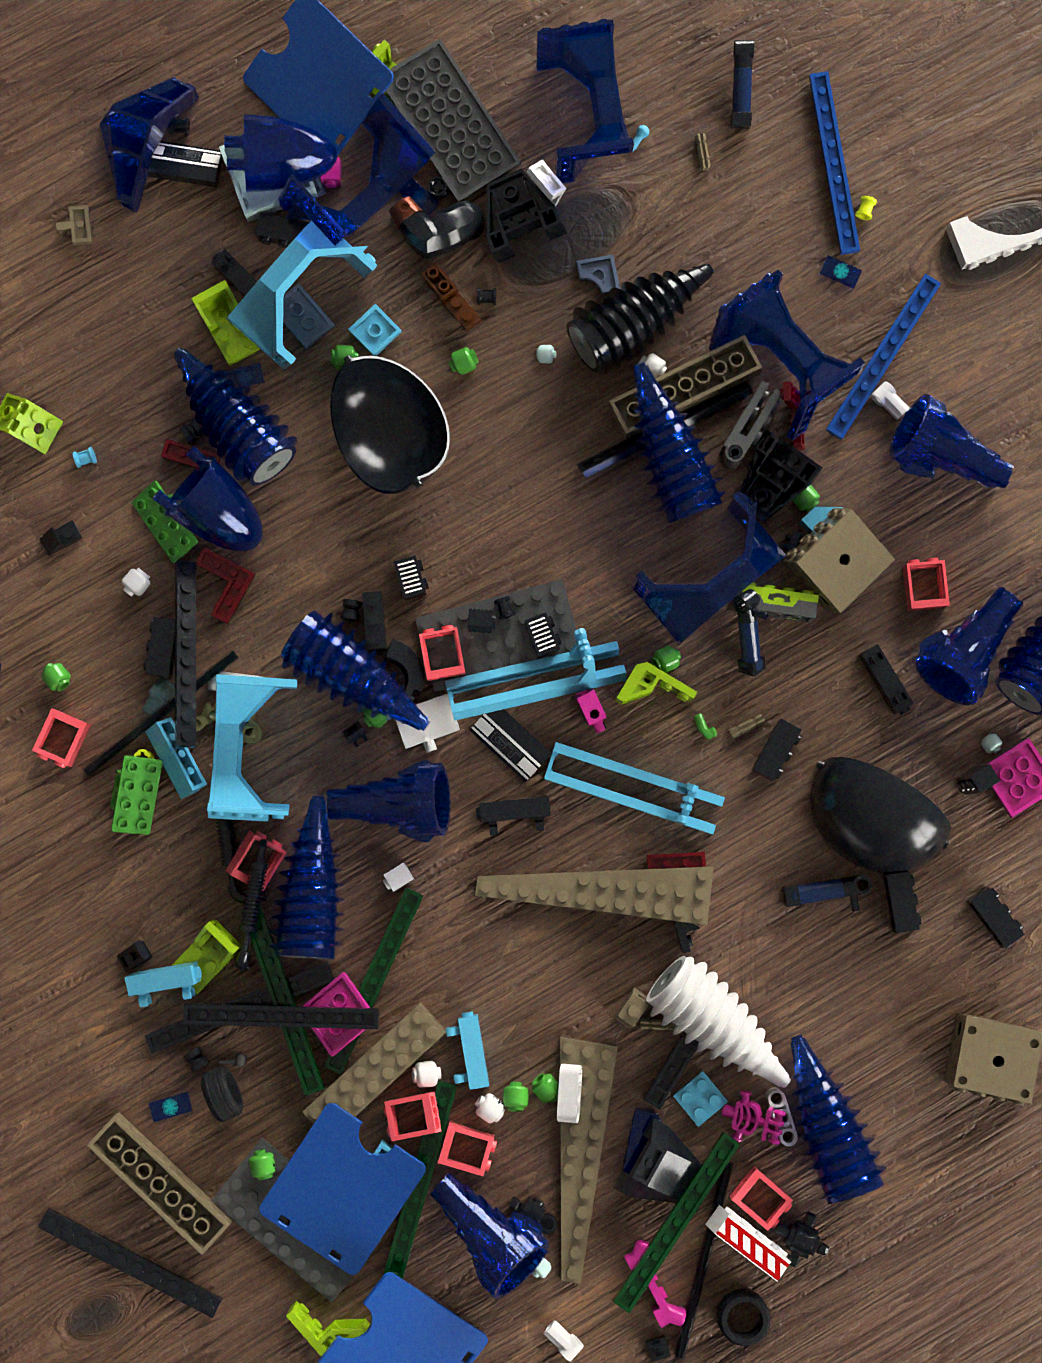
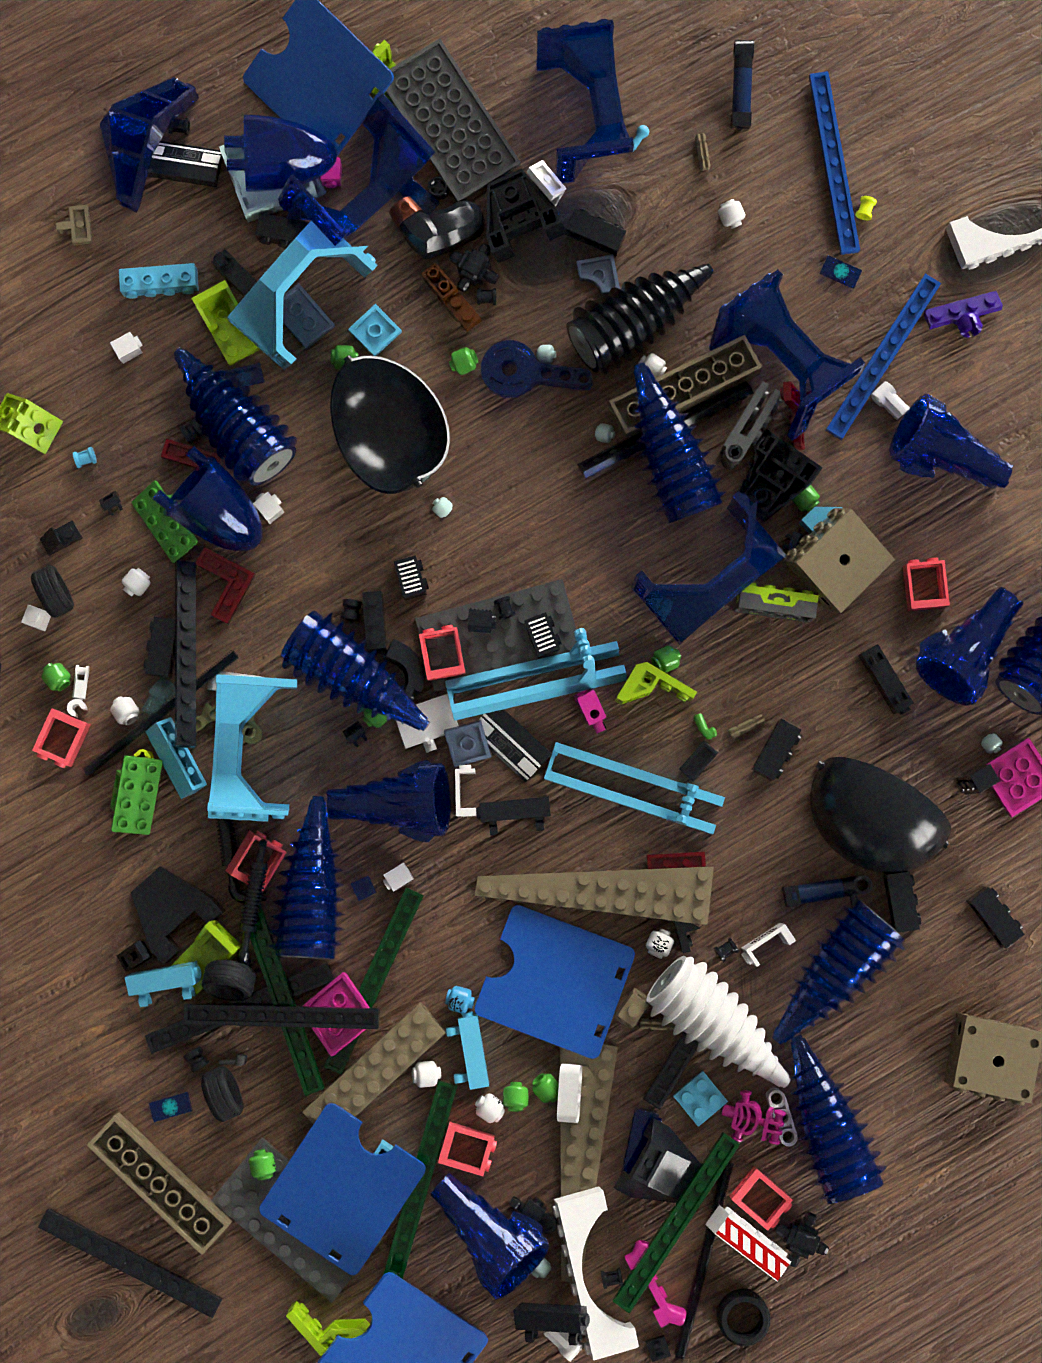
coral window [384,1092,442,1142] -> none
piece [732,589,769,677] -> none
none -> white brick [21,605,51,631]
none -> black tyre [31,565,74,618]
none -> white piece [67,665,89,719]
none -> black tile [99,490,123,516]
none -> white brick [110,332,143,364]
none -> white head [110,696,140,726]
none -> medium azure brick [119,263,199,299]
none -> black wedge [131,866,226,965]
none -> black tyre [202,960,256,1001]
none -> white brick [253,492,285,524]
none -> clear blue plate [351,875,377,901]
none -> light aqua piece [432,497,453,518]
none -> sand blue tile [444,720,491,767]
none -> dark azure head [445,986,475,1014]
none -> black piece [450,243,499,292]
none -> white panel [455,765,477,817]
none -> blue door [475,905,635,1059]
none -> clear blue beam [481,340,593,398]
none -> black brick [513,1302,590,1346]
none -> white arch [552,1187,639,1360]
none -> black brick [565,209,626,257]
none -> light aqua piece [595,423,615,443]
none -> black bush [600,1267,623,1289]
none -> white head [646,928,674,959]
none -> black tile [679,740,718,782]
none -> black bush [714,938,739,963]
none -> white head [718,199,745,229]
none -> white panel [741,923,796,967]
none -> clear blue cone [772,900,906,1045]
none -> dark purple plate [923,291,1003,338]

